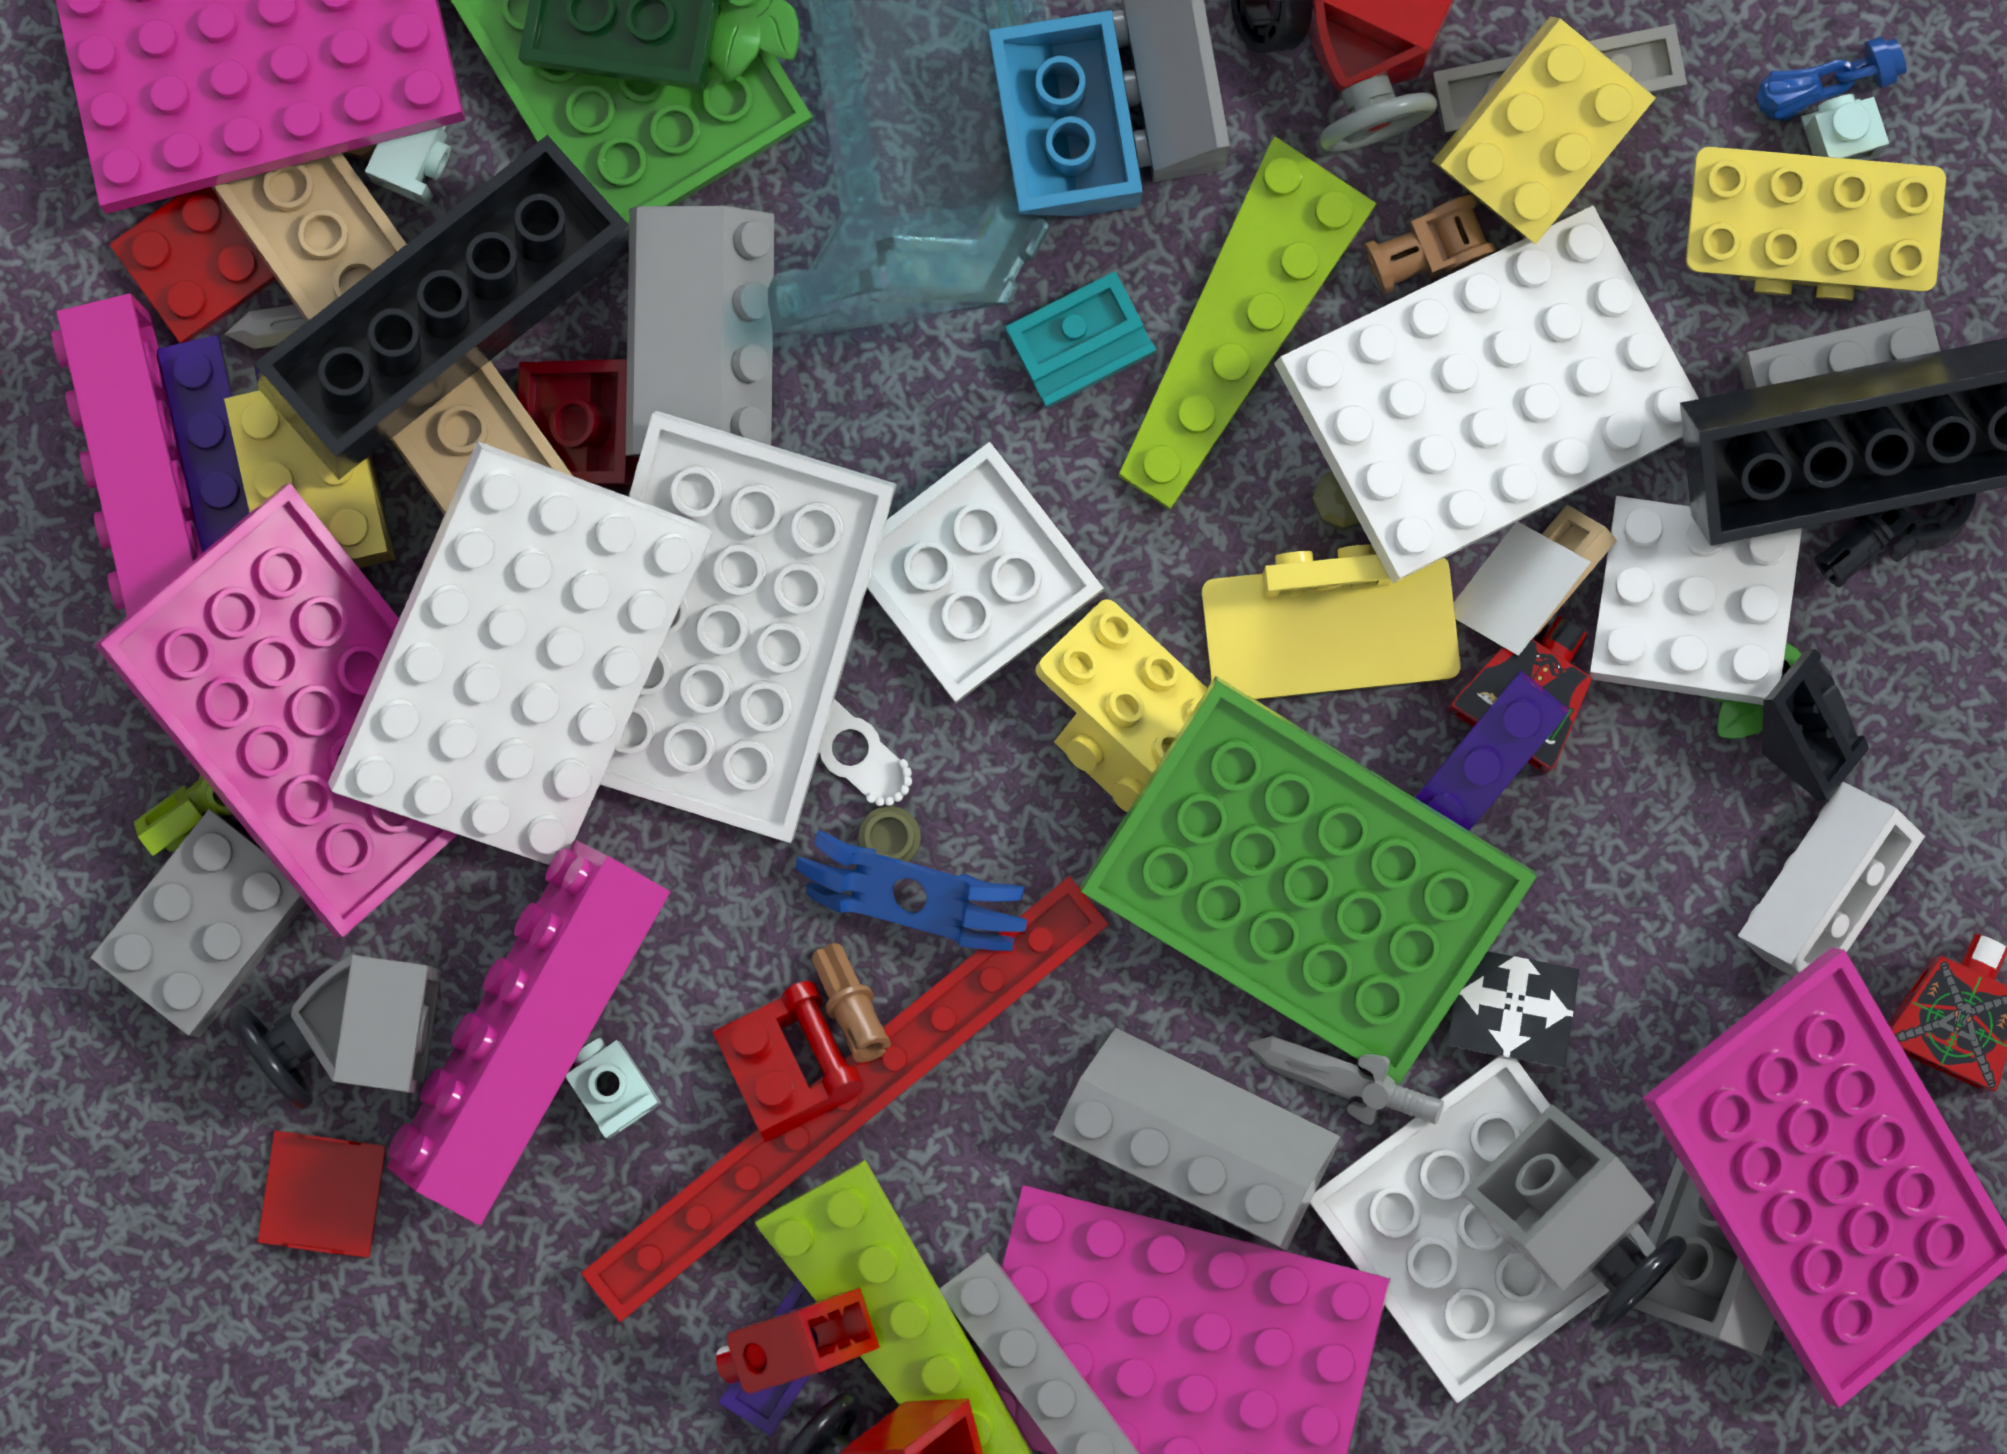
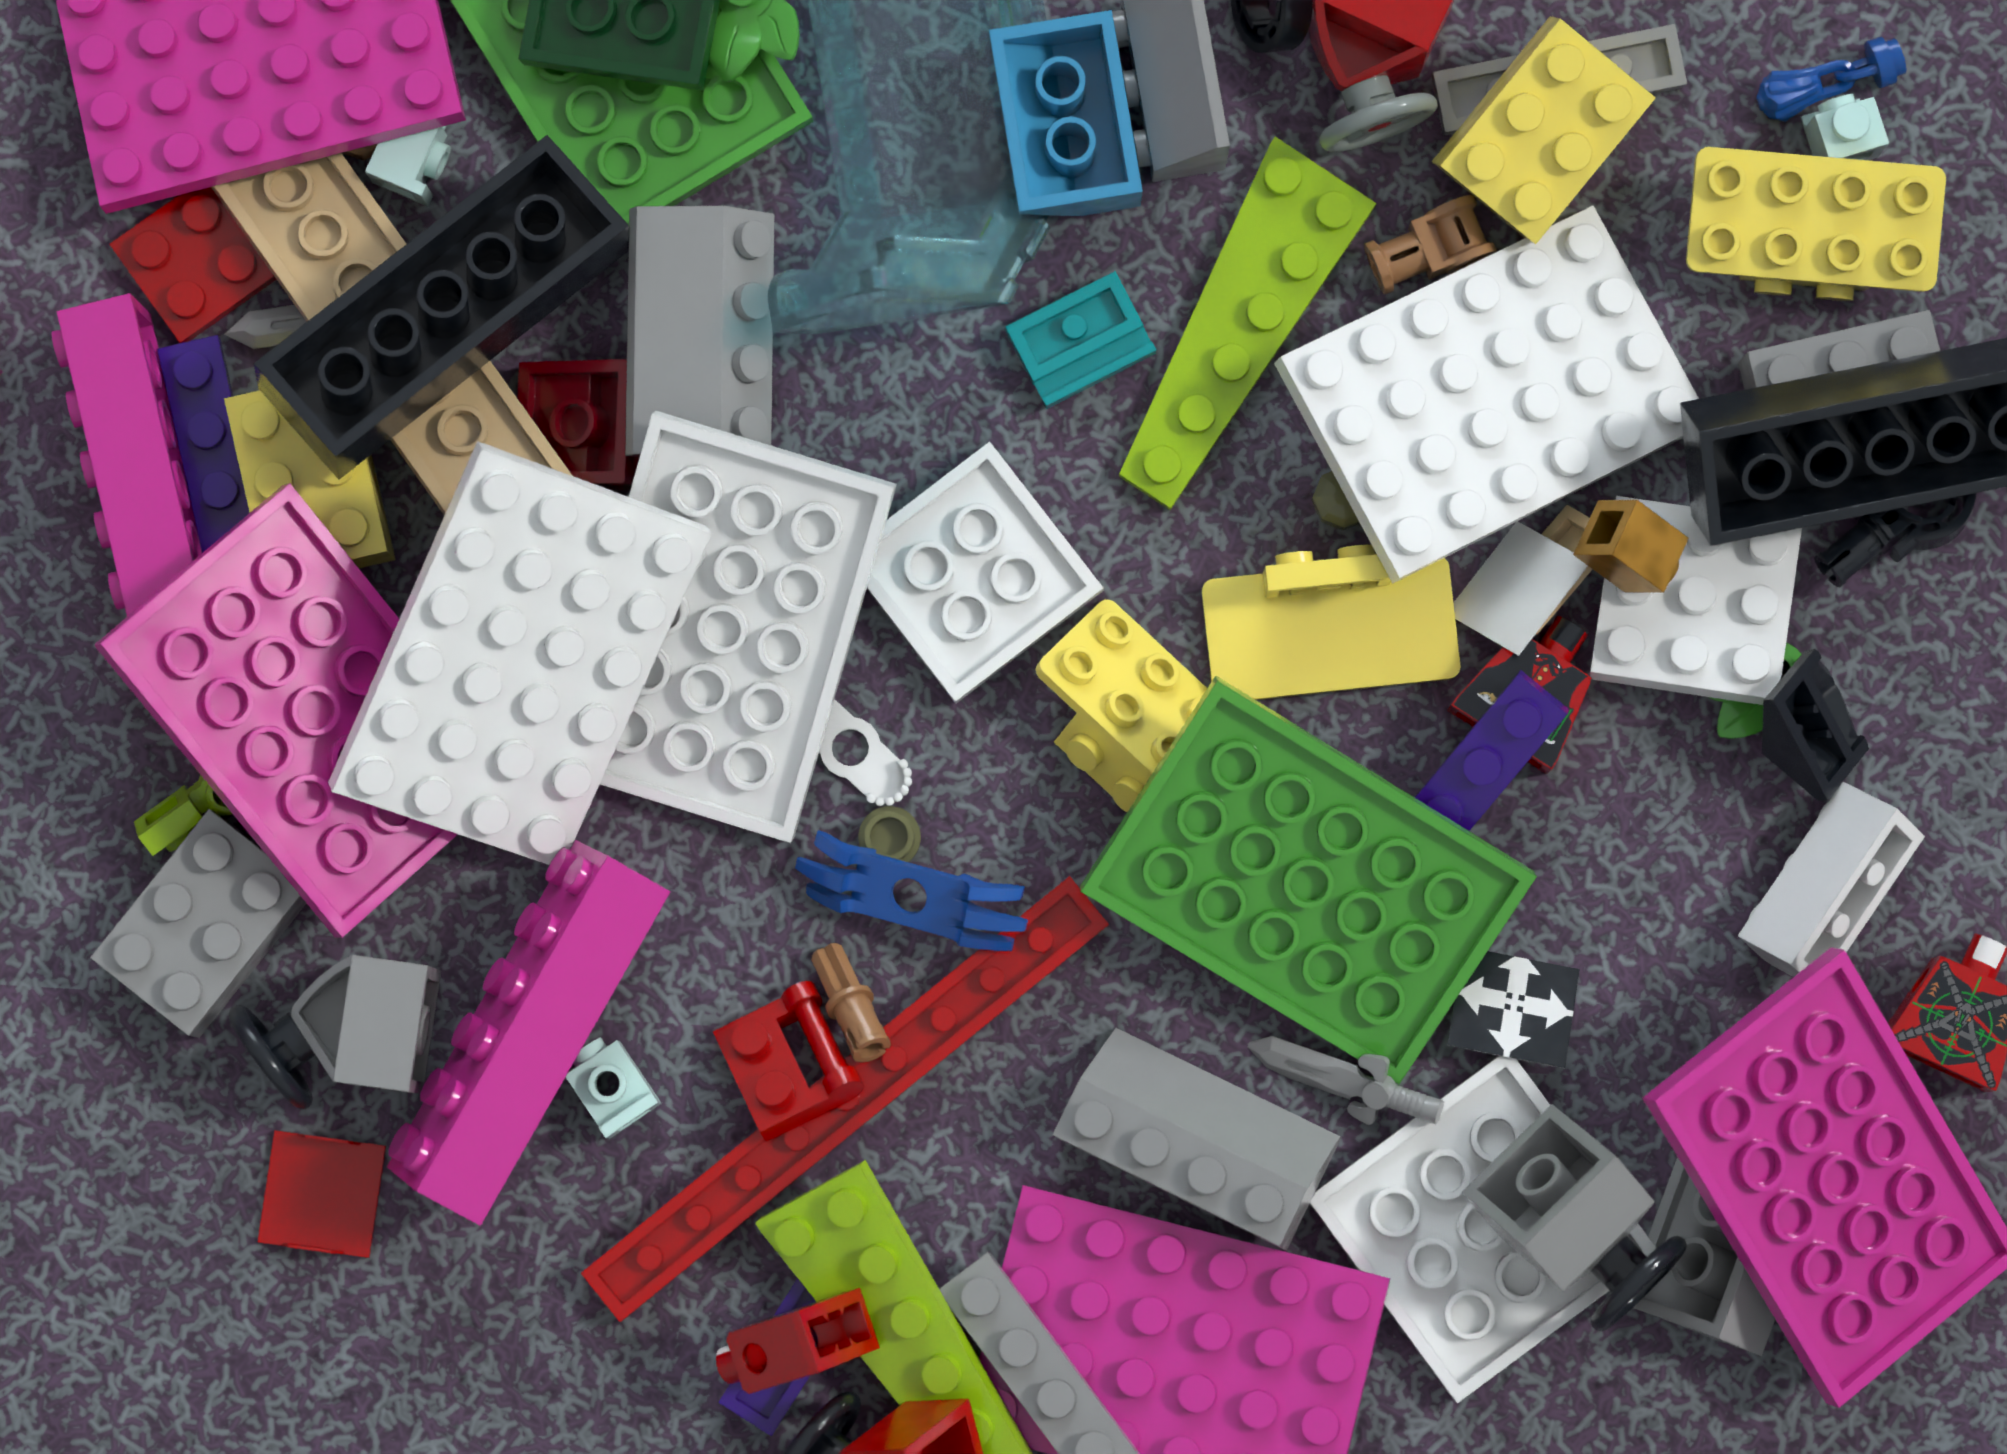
none -> pearl gold brick [1573,500,1689,593]

